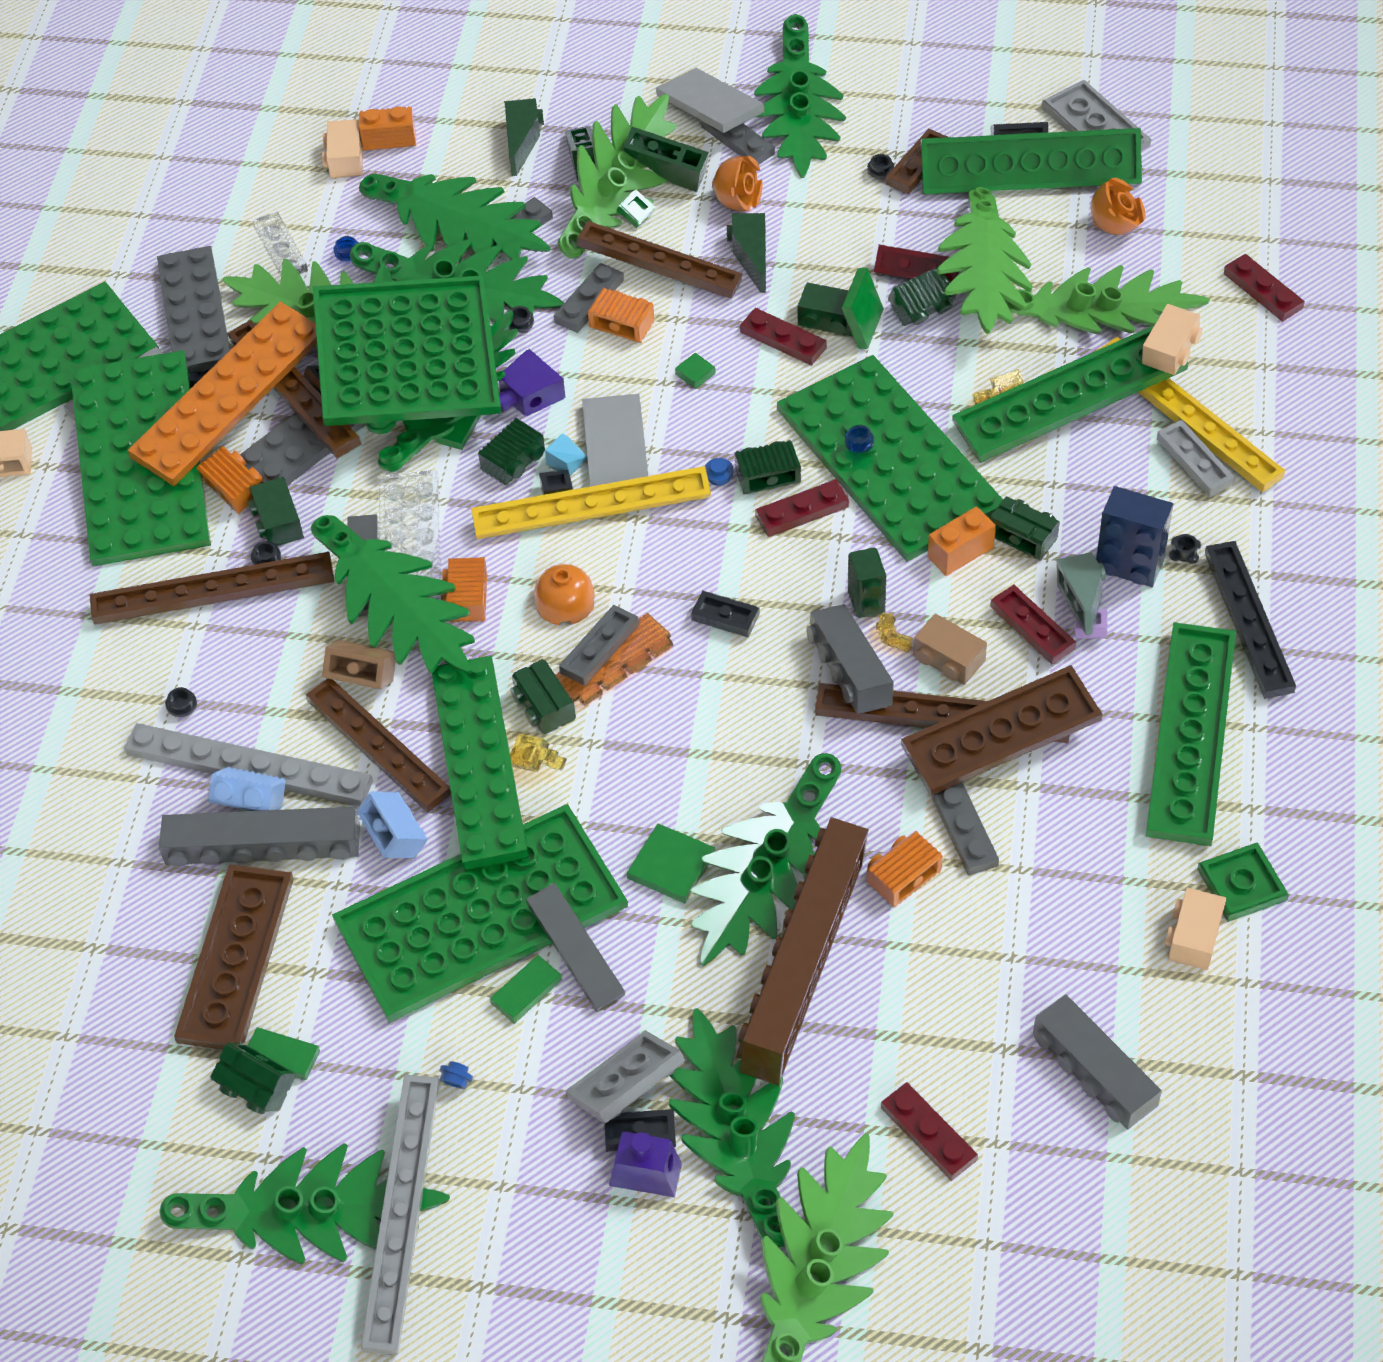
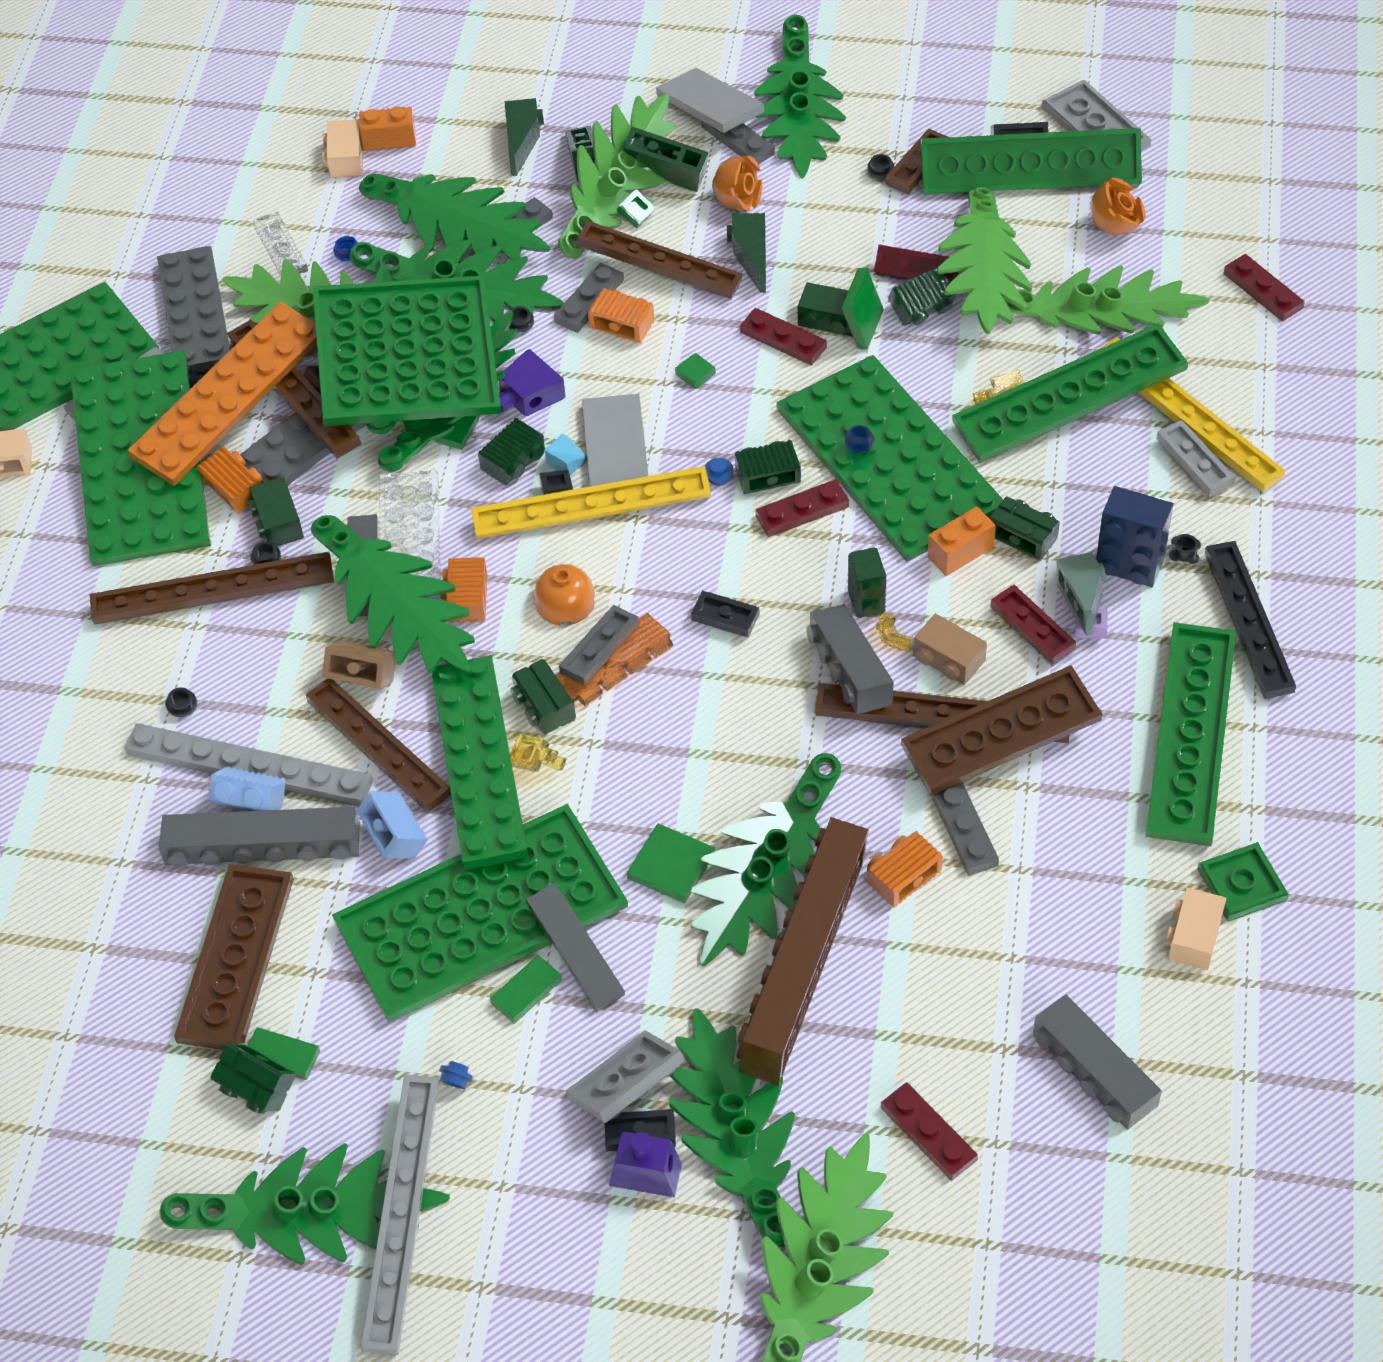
light nougat brick [1142,304,1203,375] -> none

